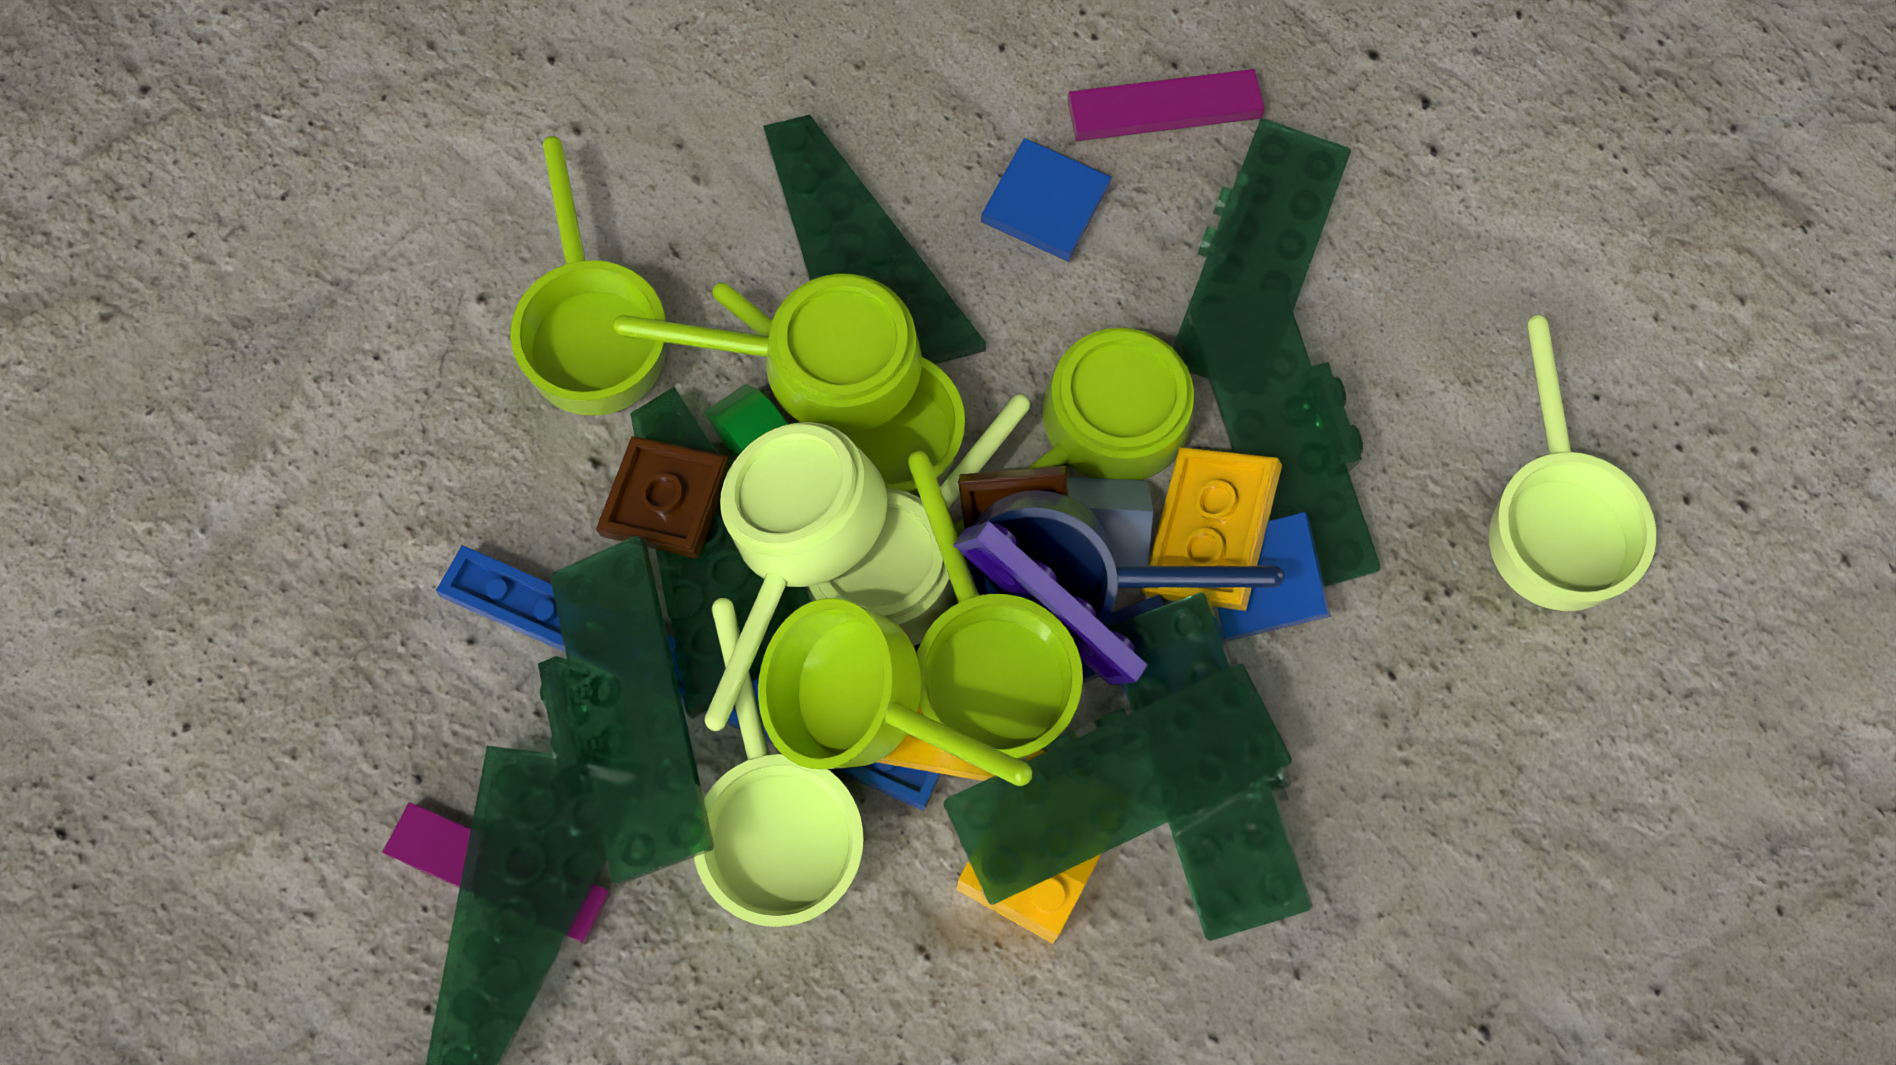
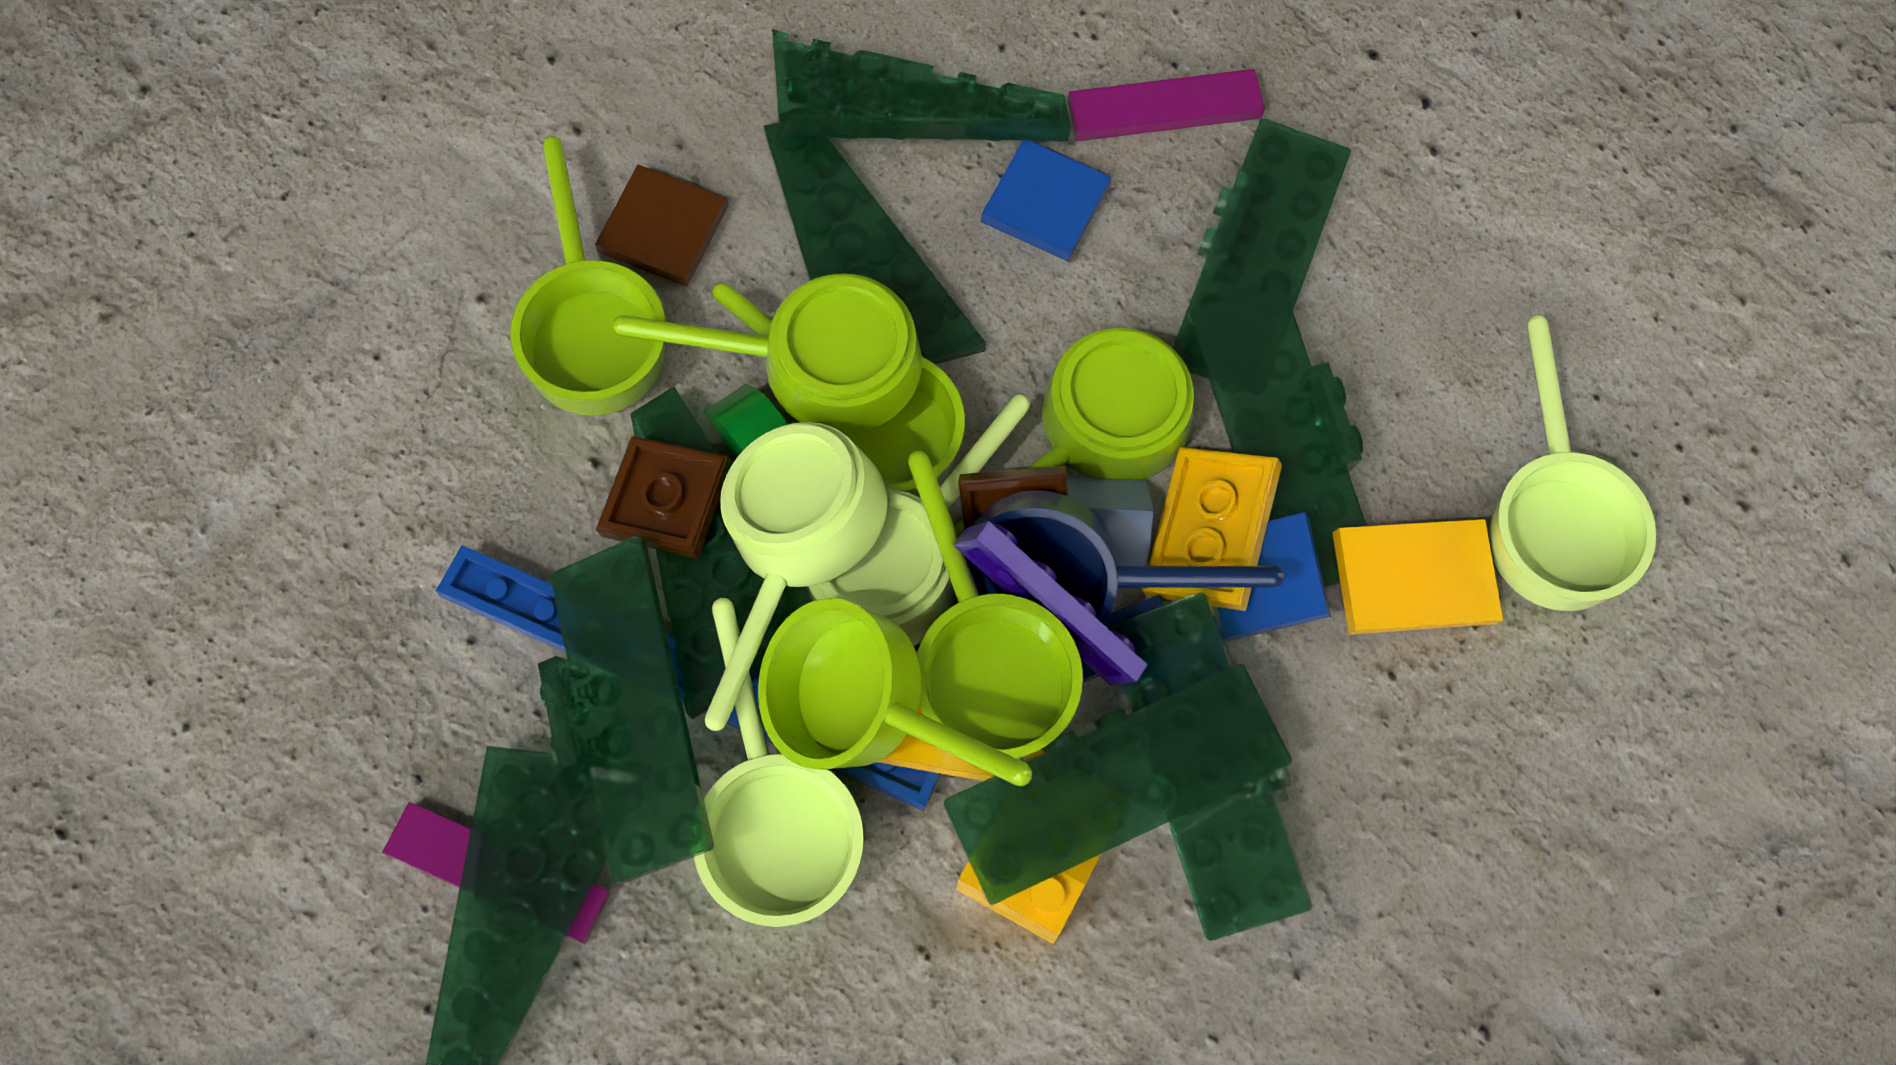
none -> reddish brown tile [595,164,728,287]
none -> clear green wing [772,29,1071,142]
none -> yellow tile [1332,519,1503,635]

